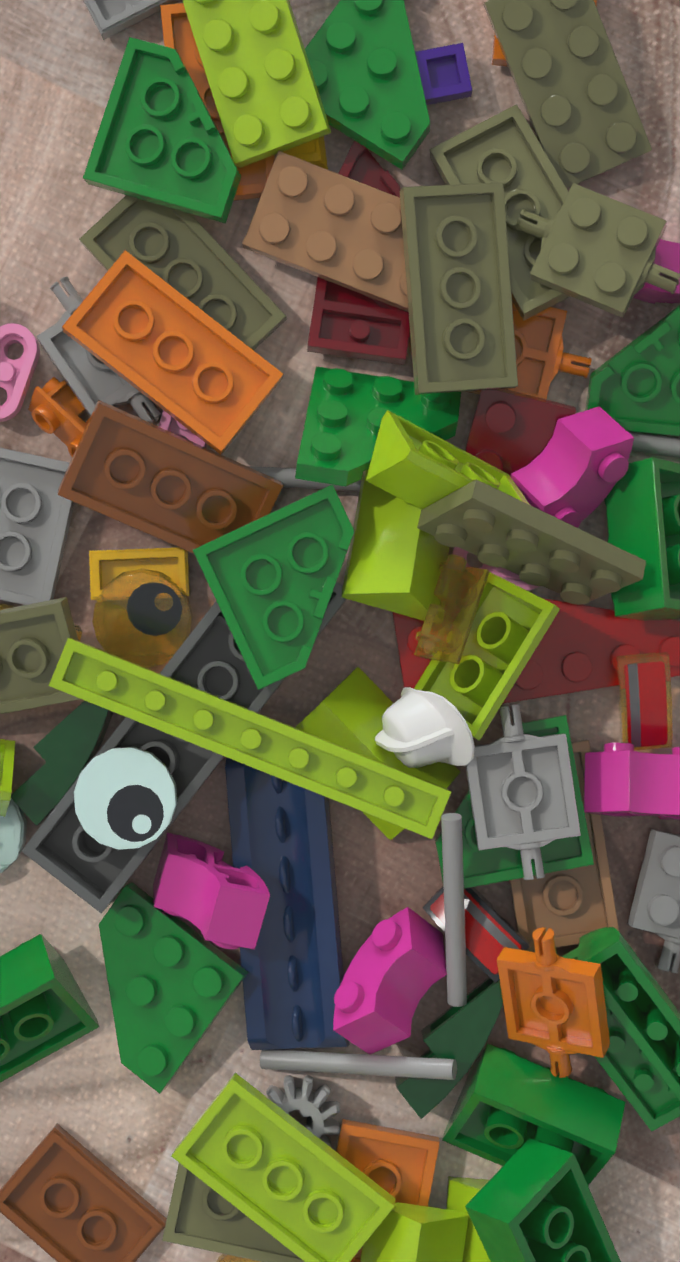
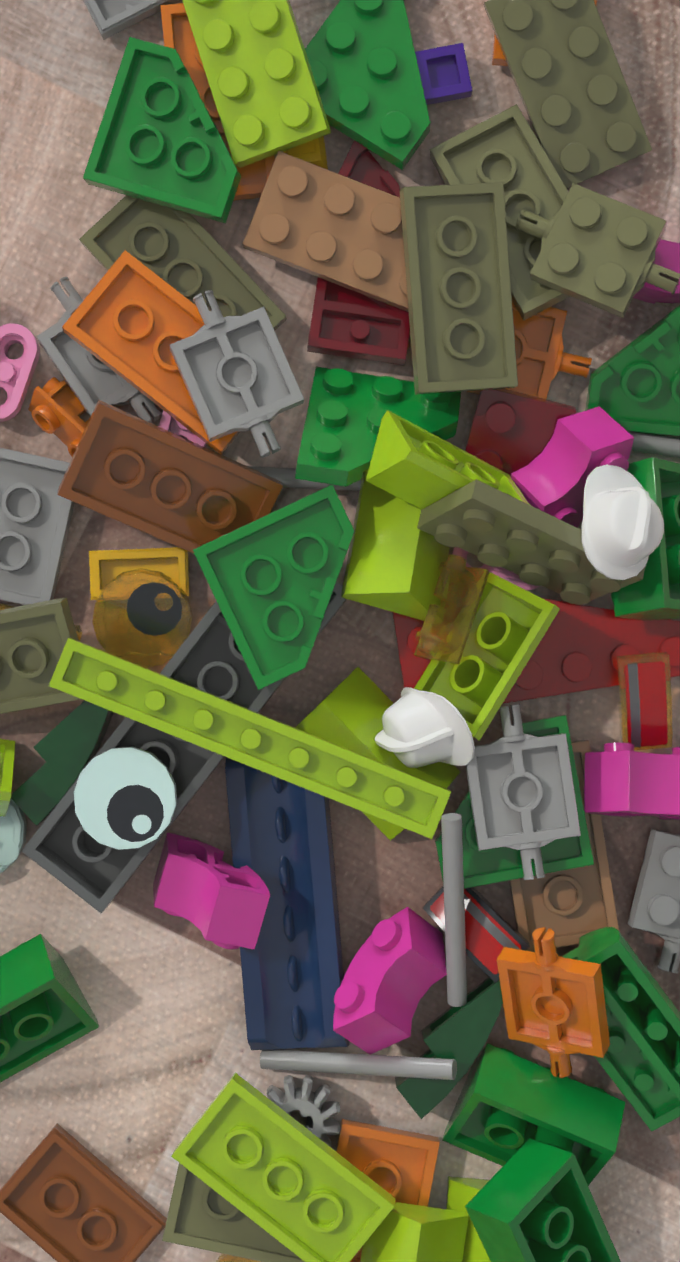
green plate [99,882,249,1094] -> none
none -> light grey plate [170,290,304,457]
none -> white piece [581,464,664,581]

